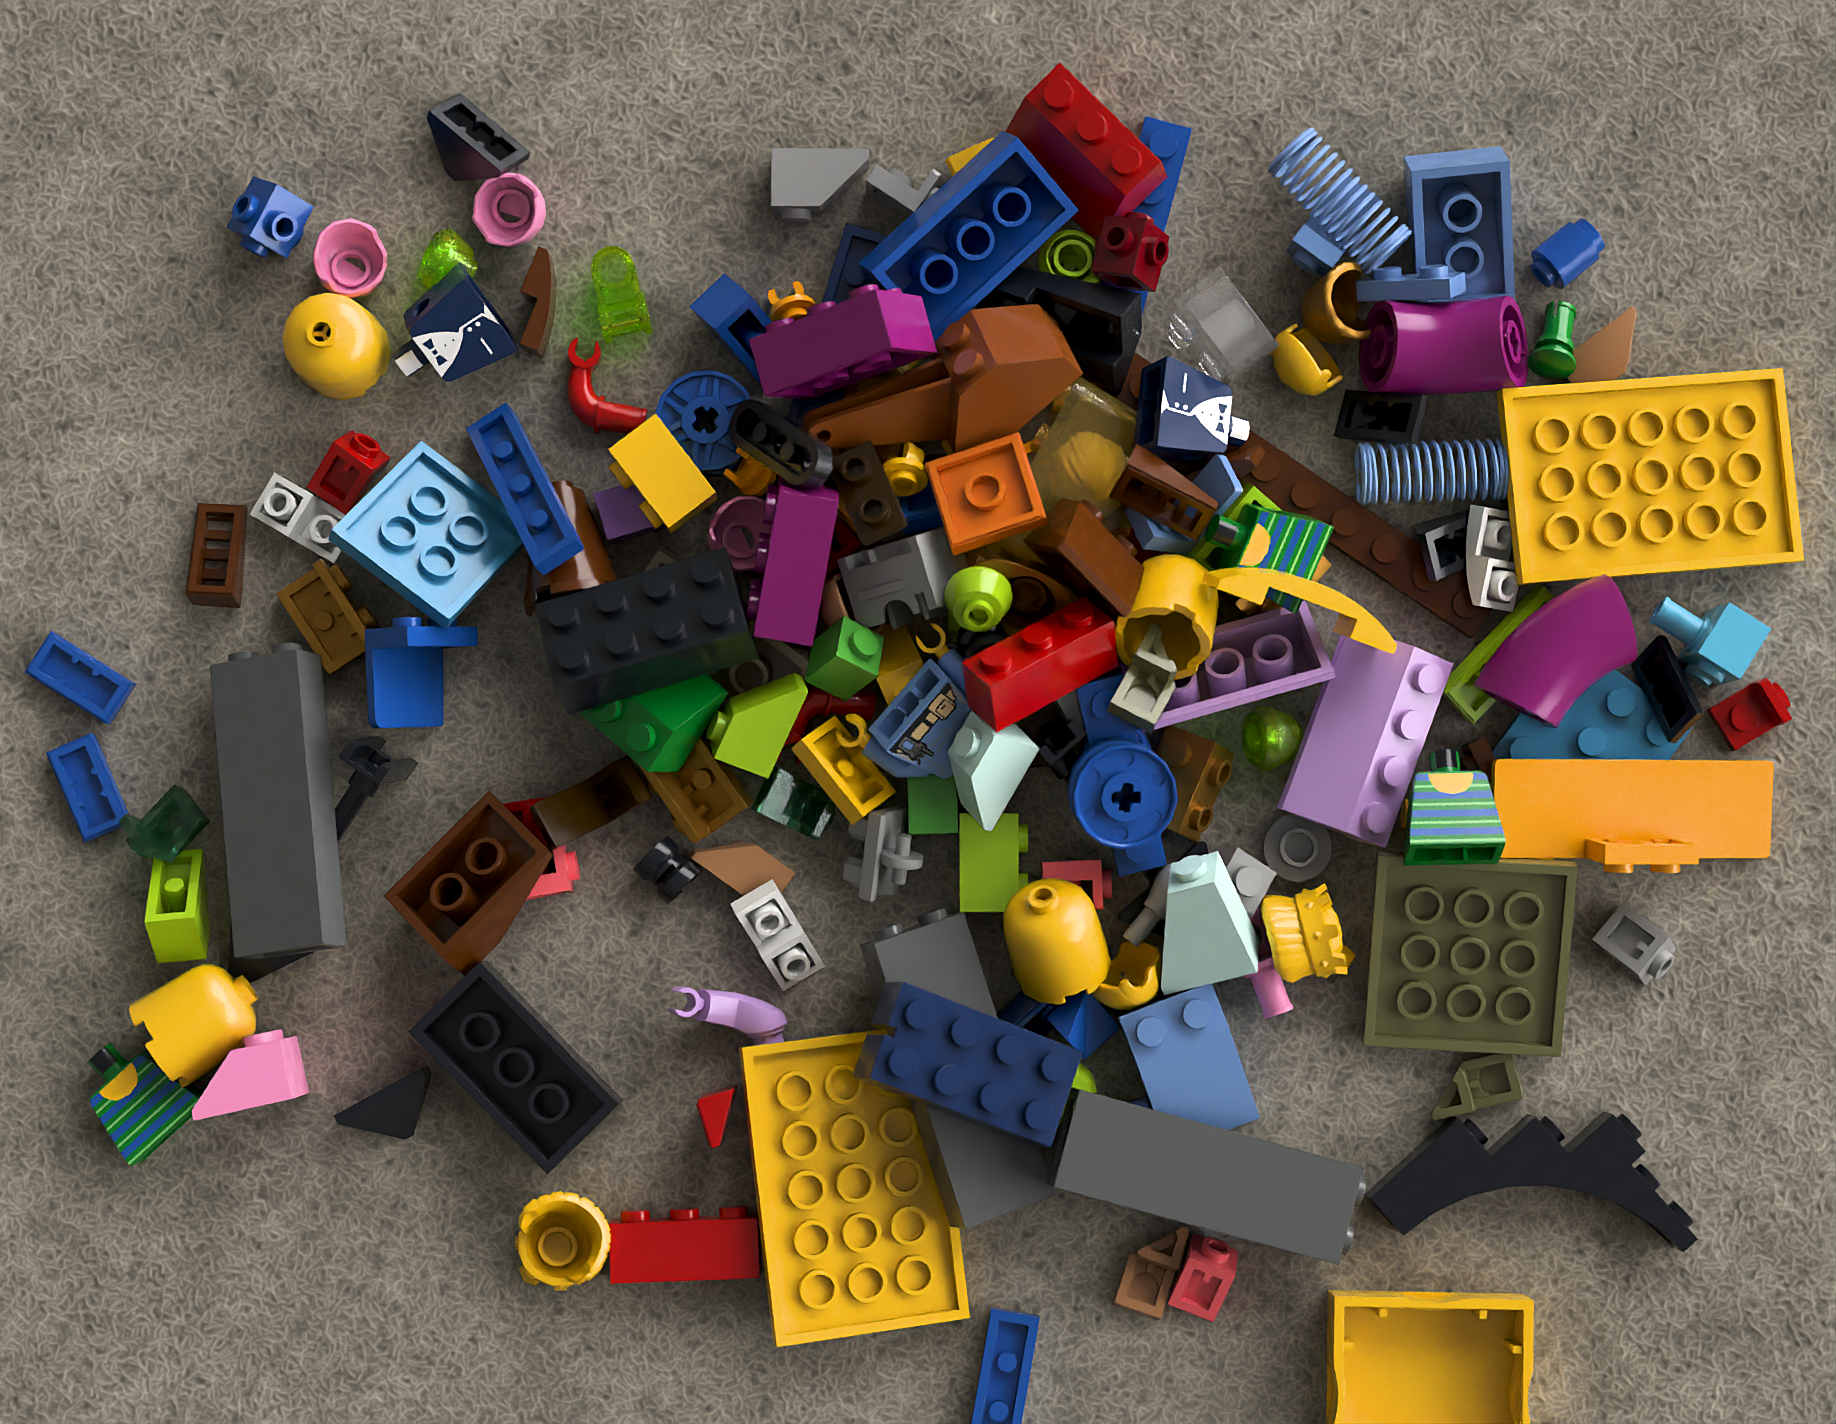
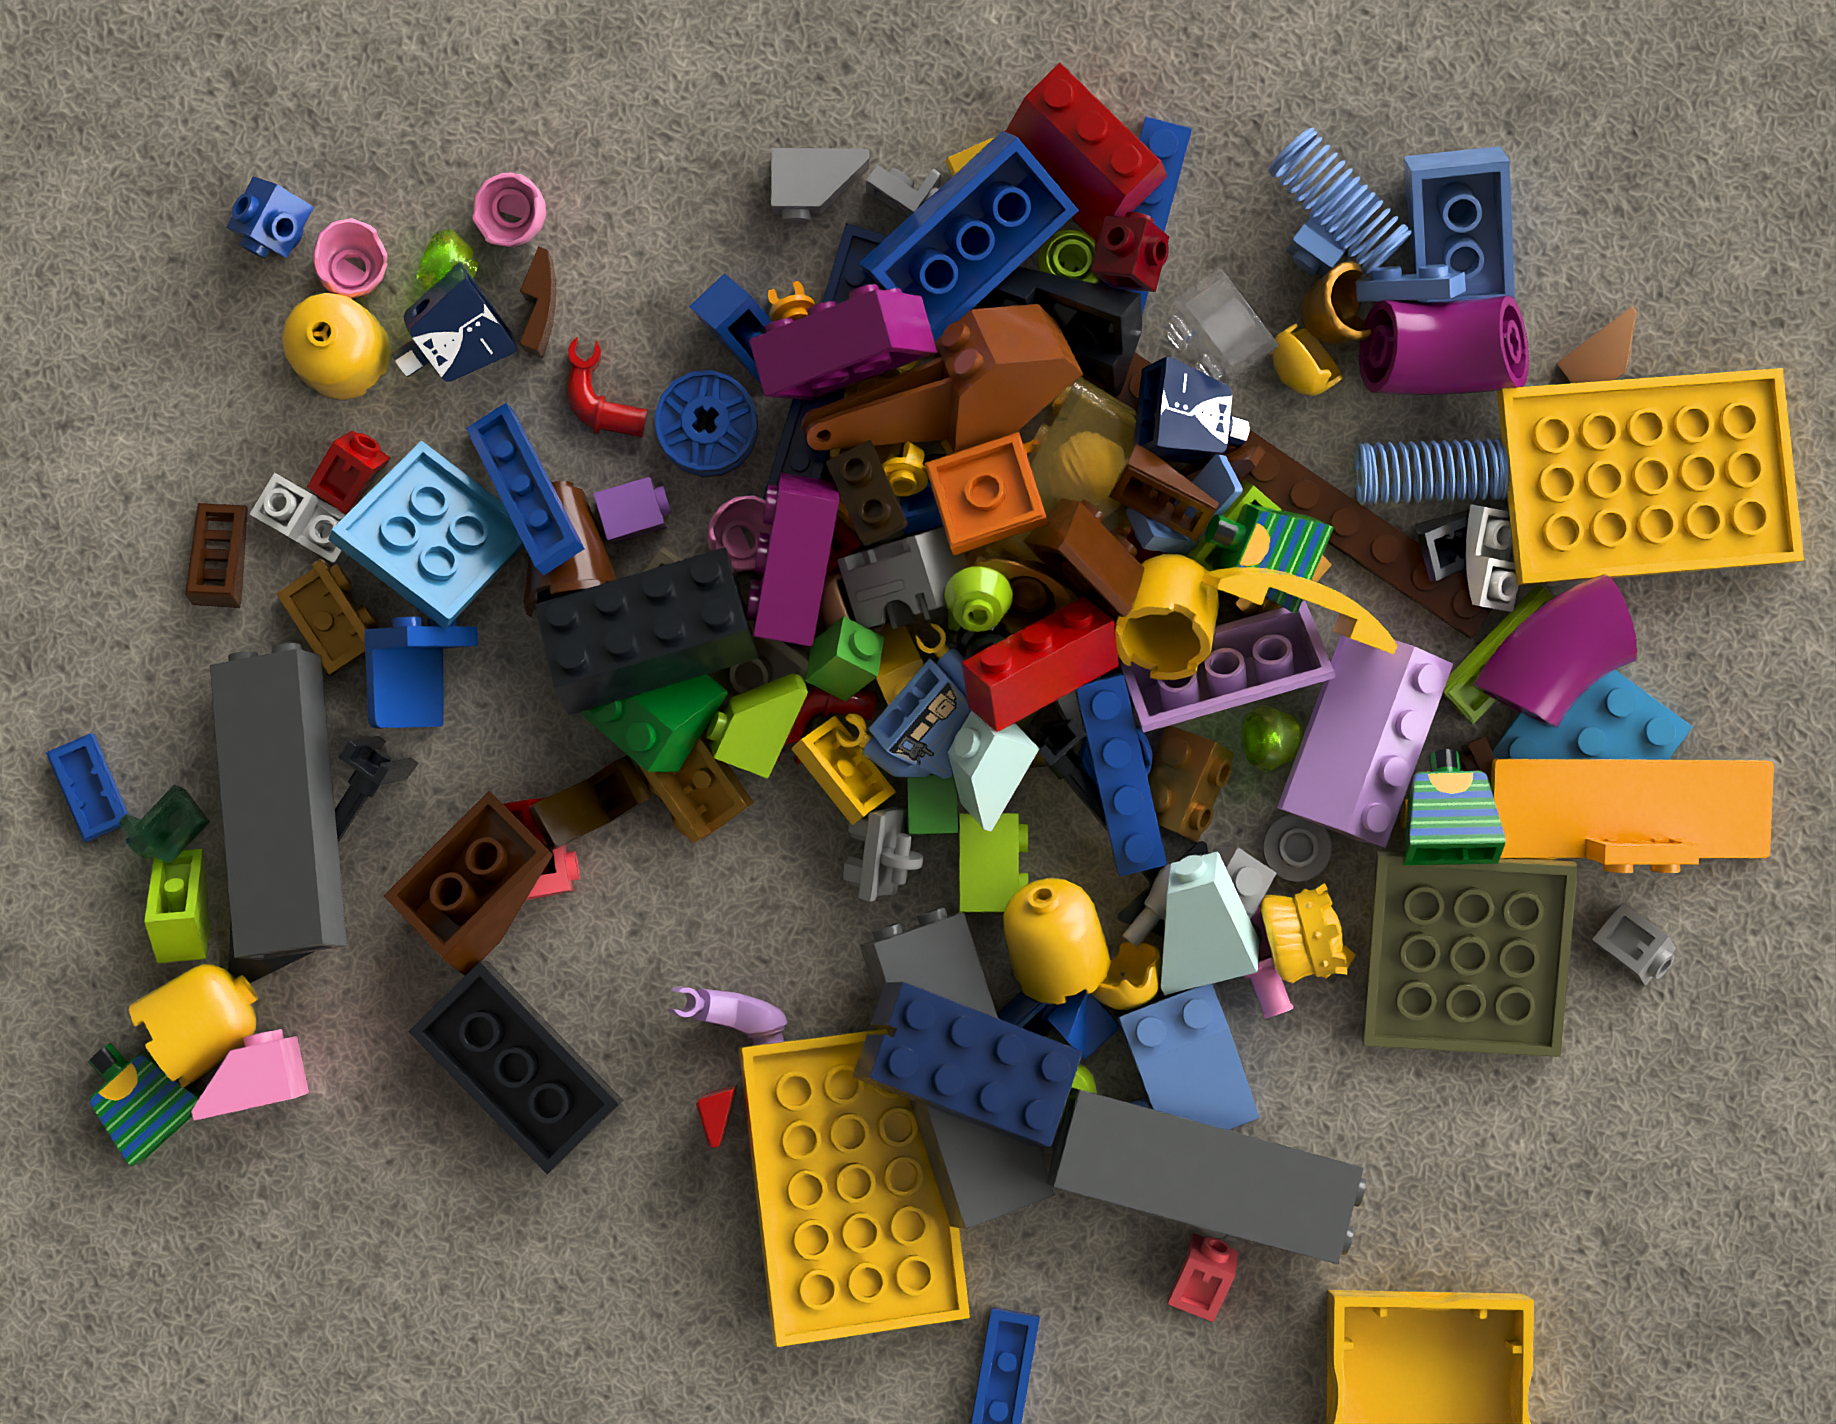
blue plate [24,631,136,725] -> none
black slope [334,1066,432,1139] -> none
black slope [426,93,531,181] -> none
yellow hair [514,1191,611,1291] -> none
clear neon green piece [591,246,654,345] -> none
yellow brick [608,414,718,534] -> none
red brick [609,1205,761,1284] -> none
black wheel [633,836,702,905] -> none
medium nougat slope [688,840,796,896] -> none
light orange plate [723,447,777,497] -> none
black plate [729,399,833,490] -> none
white slope [730,879,825,991] -> none
clear green bracket [751,766,836,841] -> none
coral bracket [1040,859,1112,909] -> none
blue wheel [1066,738,1178,849] -> none
olive slope [1107,622,1177,734] -> none
medium nougat slope [1112,1227,1190,1320] -> none
black slope [1334,390,1428,445] -> none
black arch [1364,1111,1698,1252] -> none
olive slope [1431,1053,1524,1121] -> none
green pin [1527,301,1577,379] -> none
blue brick [1531,218,1605,289] -> none
black slope [1631,635,1704,743] -> none
medium azure brick [1649,596,1771,687] -> none
red bracket [1707,677,1792,751] -> none

